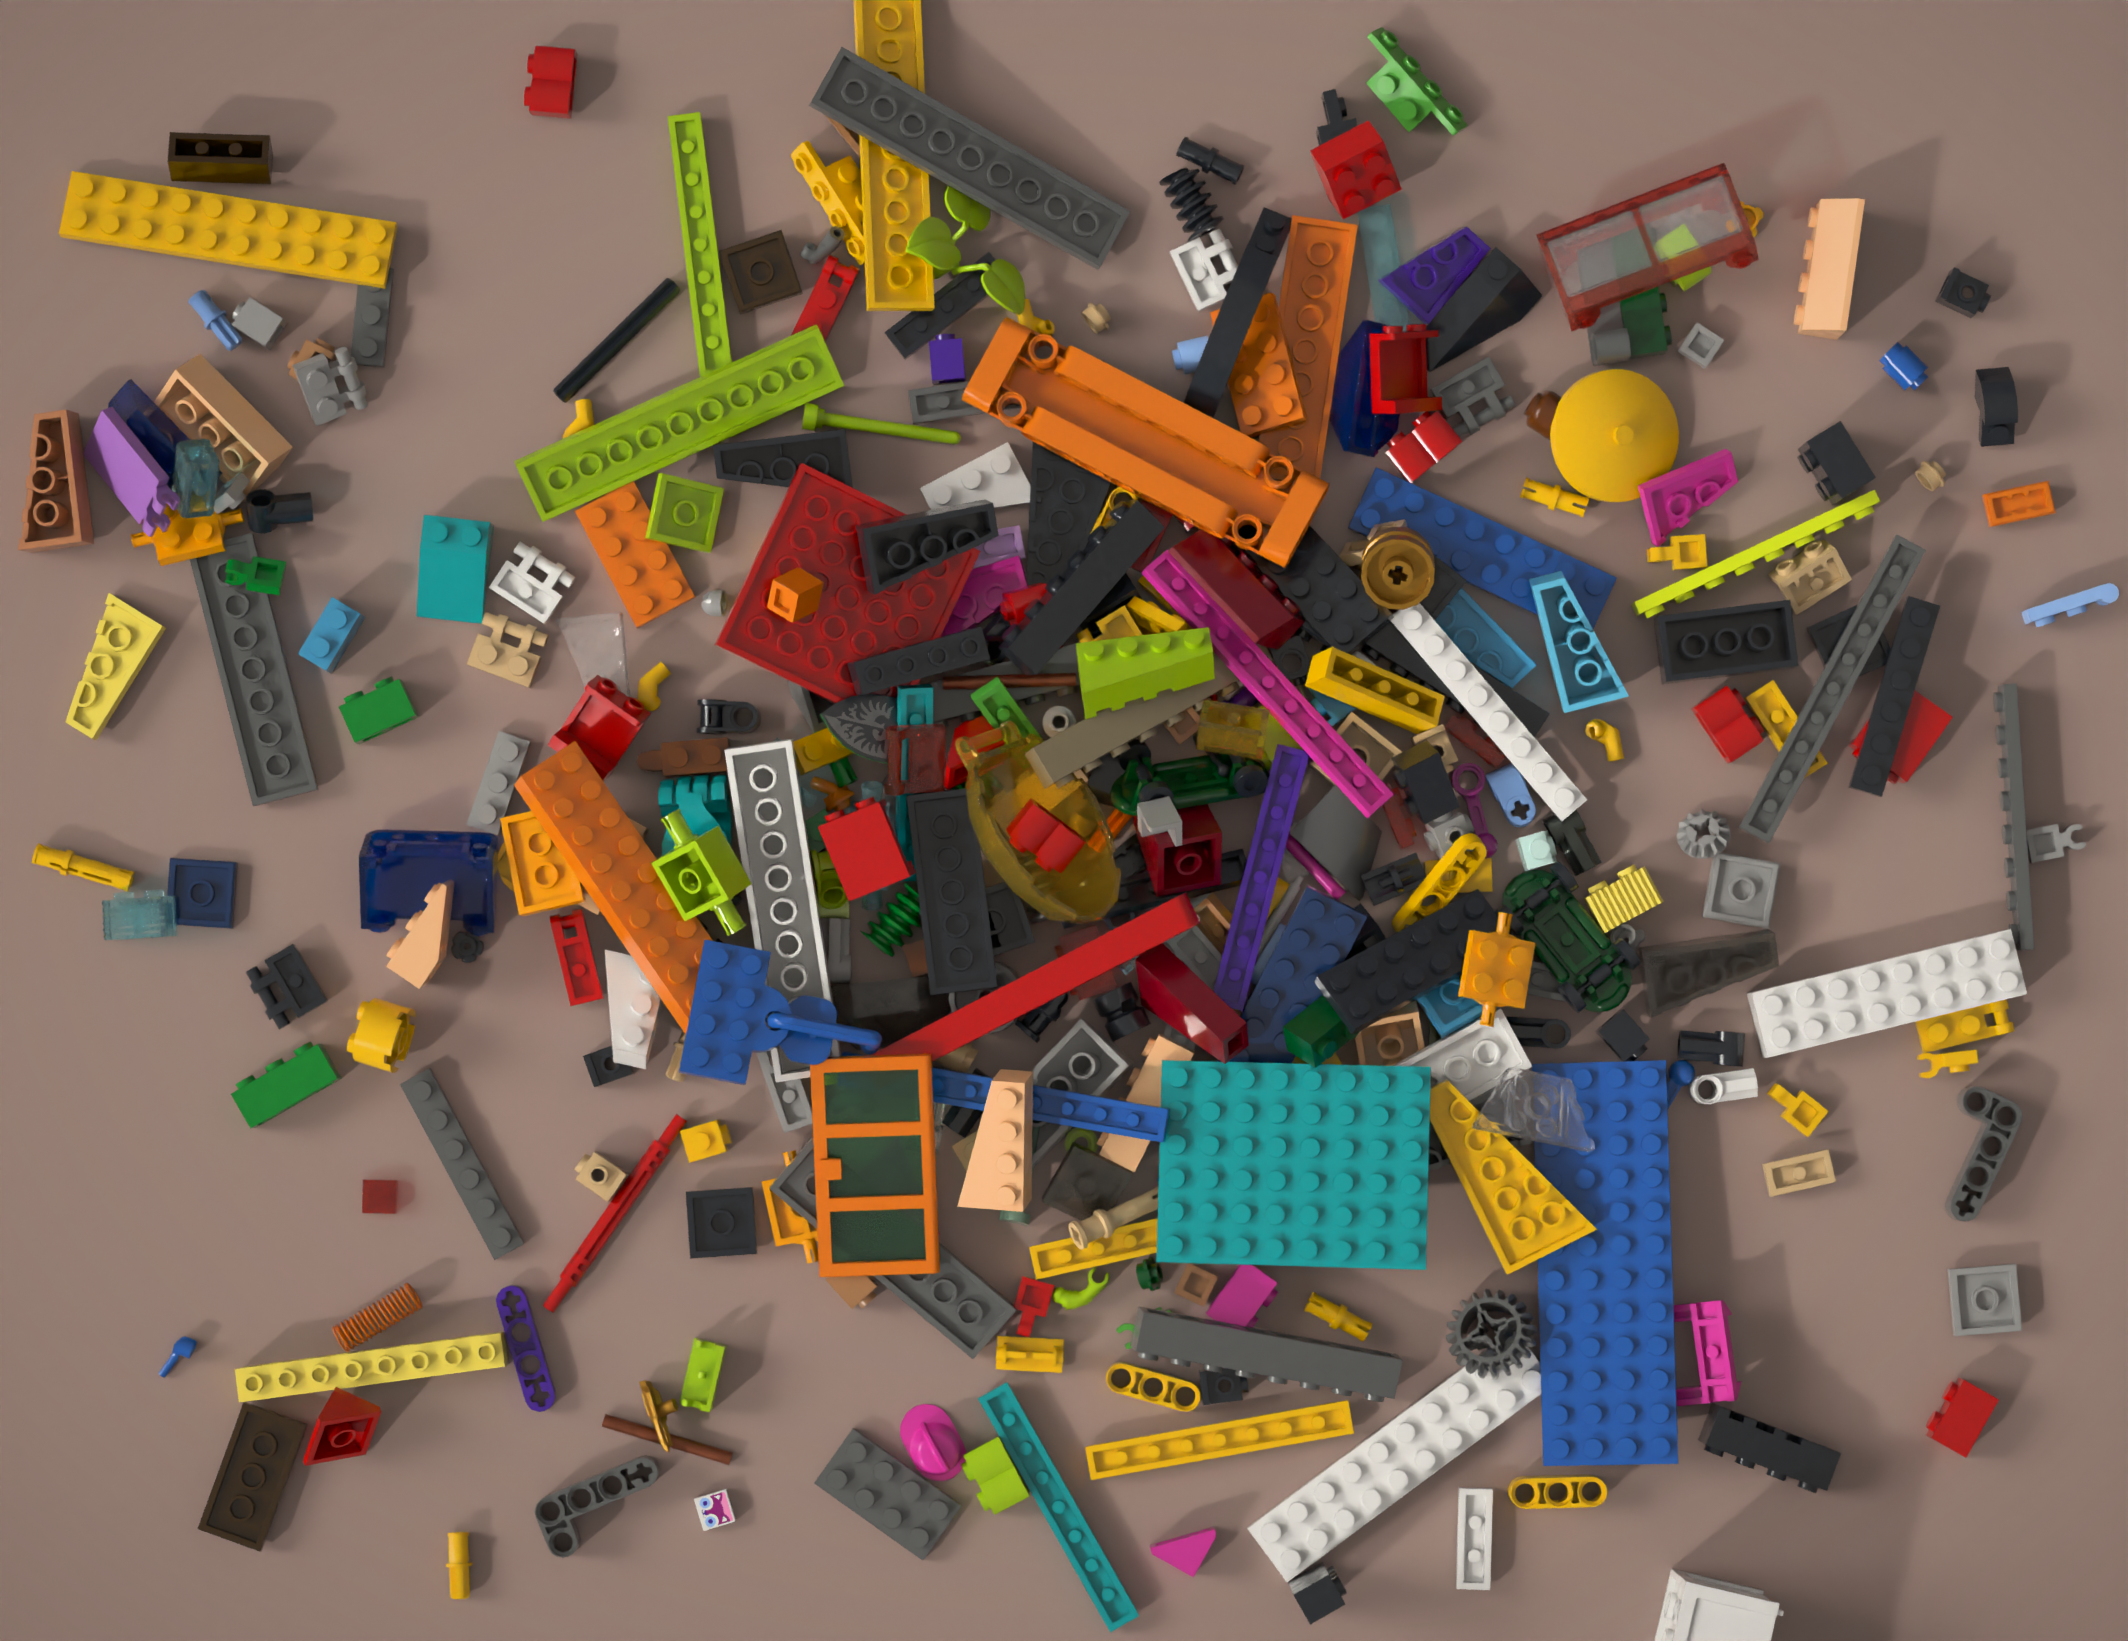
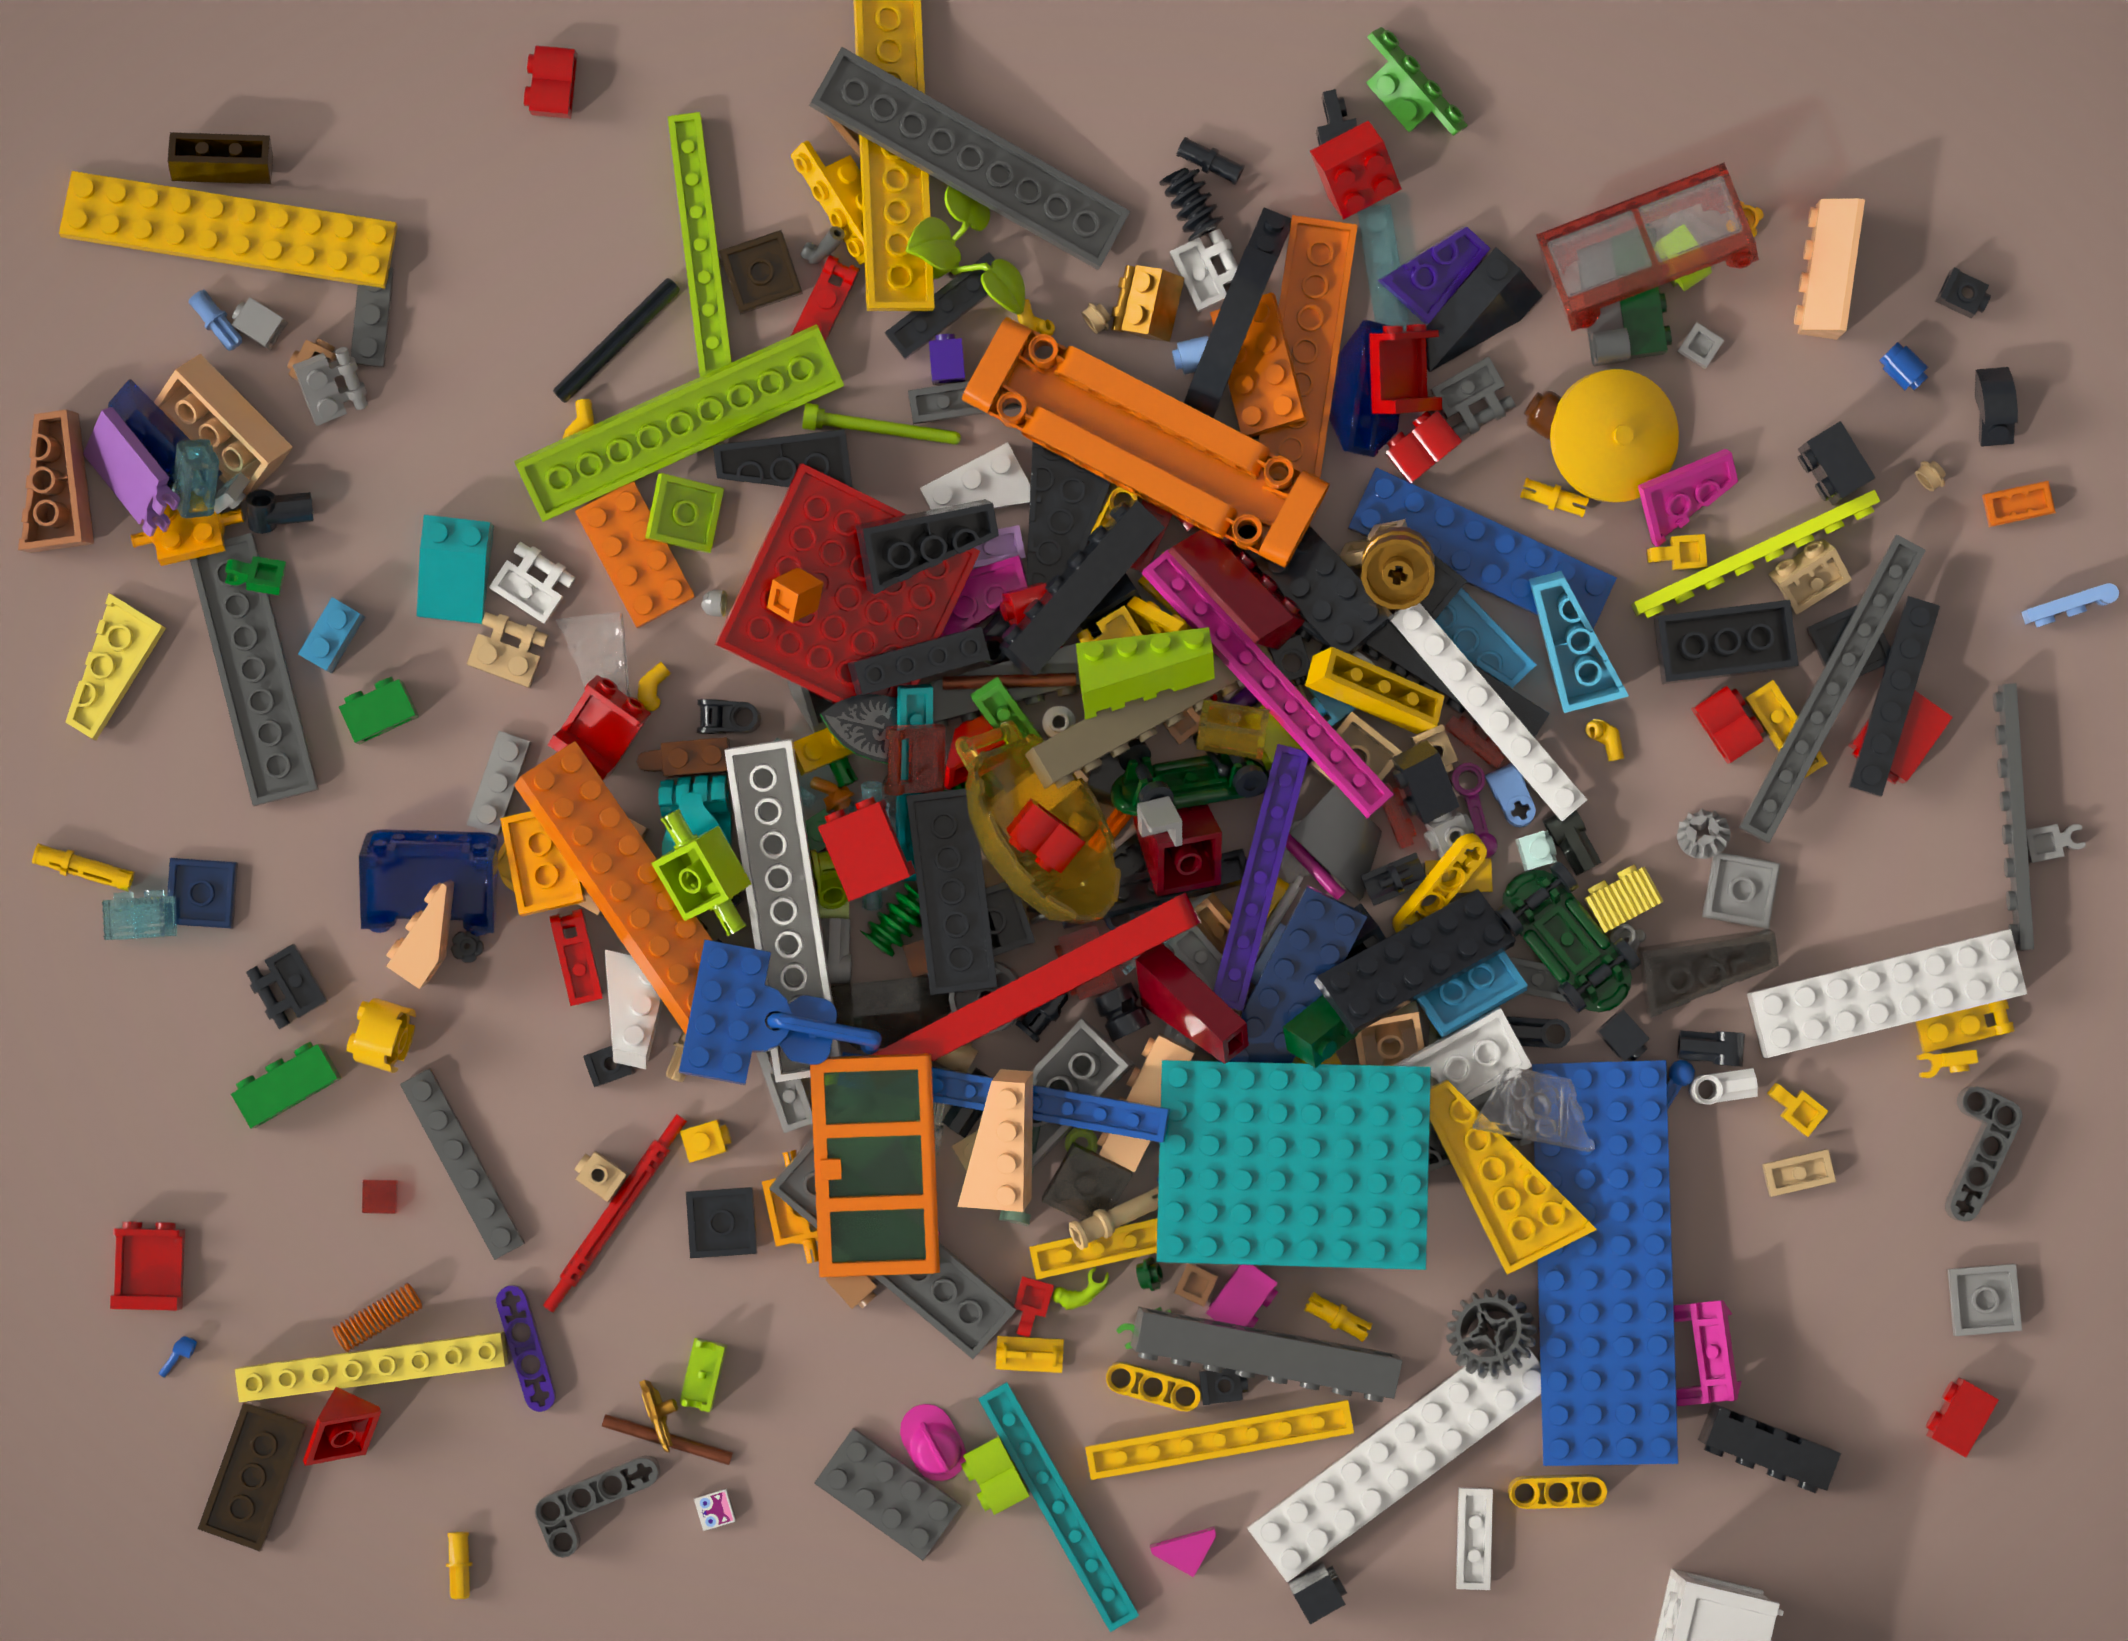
light orange plate [1458,912,1535,1027] -> none
none -> red panel [110,1221,185,1311]
none -> pearl gold brick [1111,265,1185,342]

